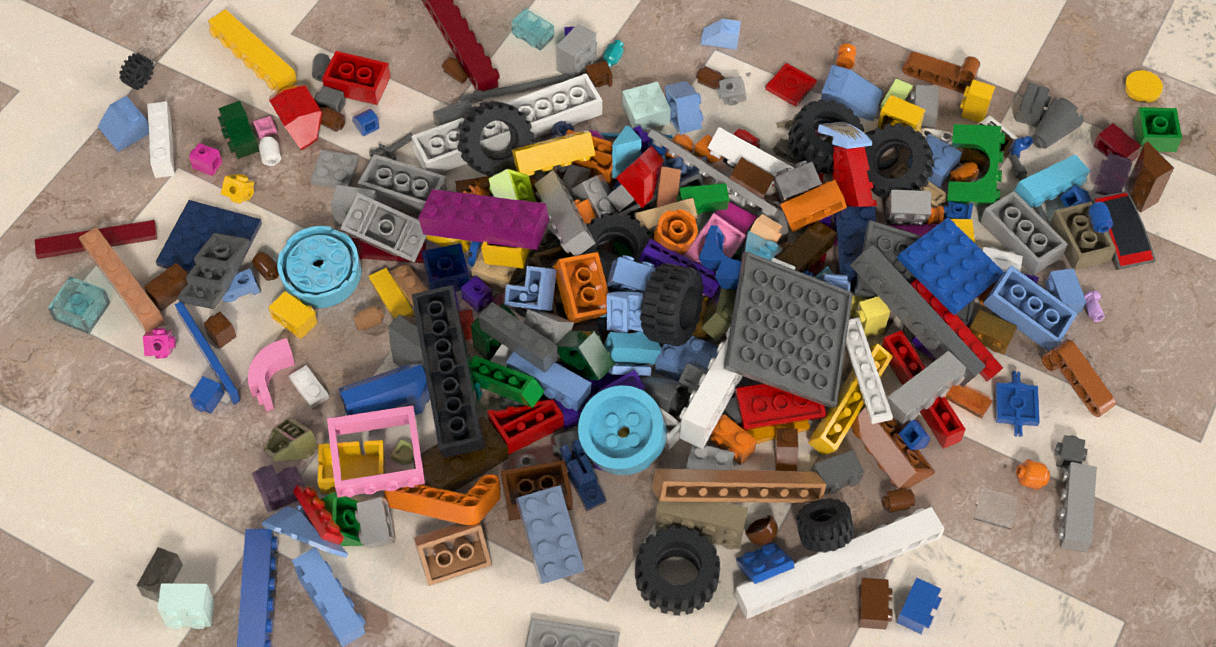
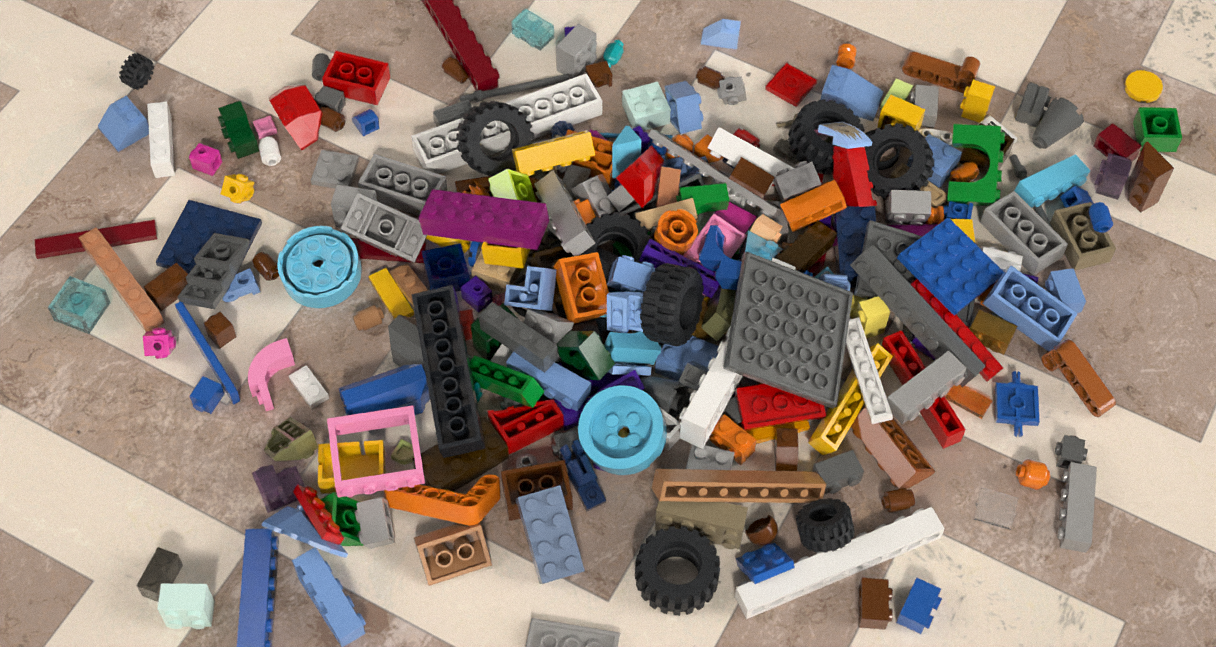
yellow brick [208,9,297,92] -> none
yellow brick [268,291,317,339] -> none
dark grey piece [369,133,413,160] -> none
blue brick [899,420,930,450] -> none
blue arm [1010,136,1033,159] -> none
lavender arm [1084,290,1105,322] -> none
black slope [1090,191,1156,270] -> none

